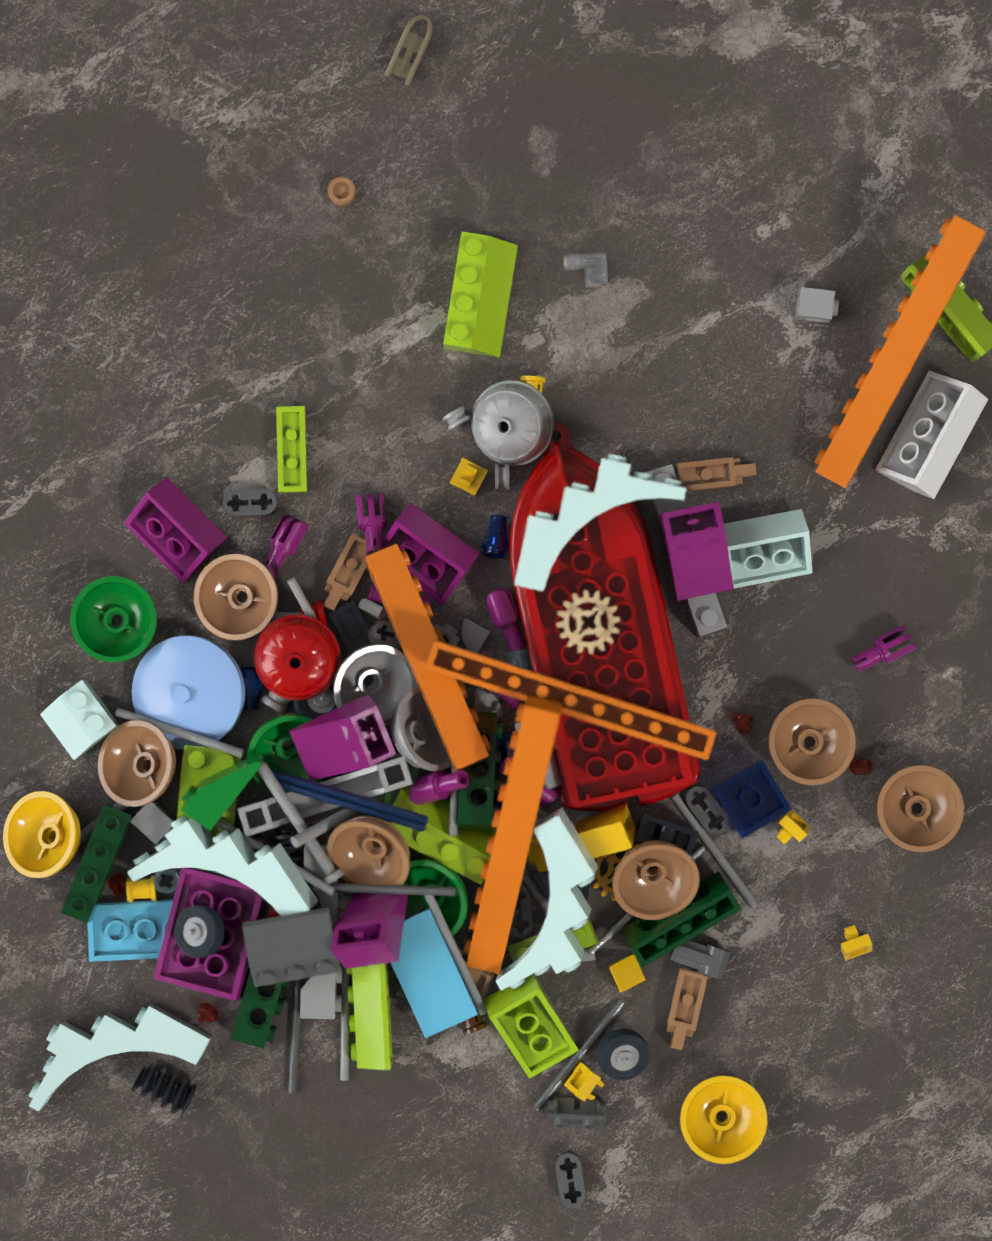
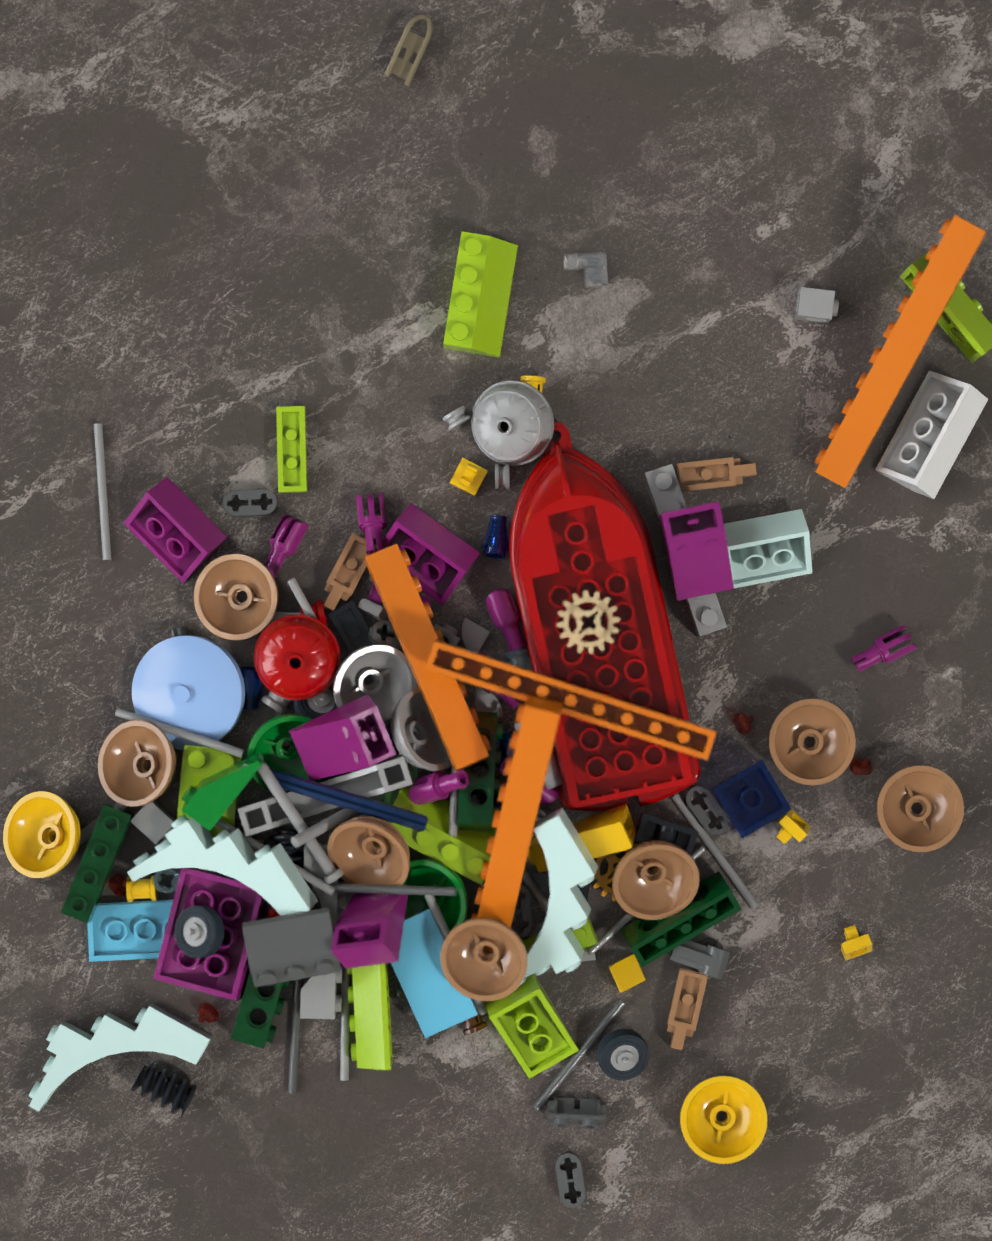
light aqua slope [40,680,119,760] -> none
green hat [70,576,157,663] -> none
medium nougat tile [327,176,356,206] -> none
light aqua arch [514,454,686,591] -> none
yellow tile [564,1061,604,1102] -> none
none -> light grey axle [94,423,111,560]
none -> medium nougat hat [440,918,528,1001]

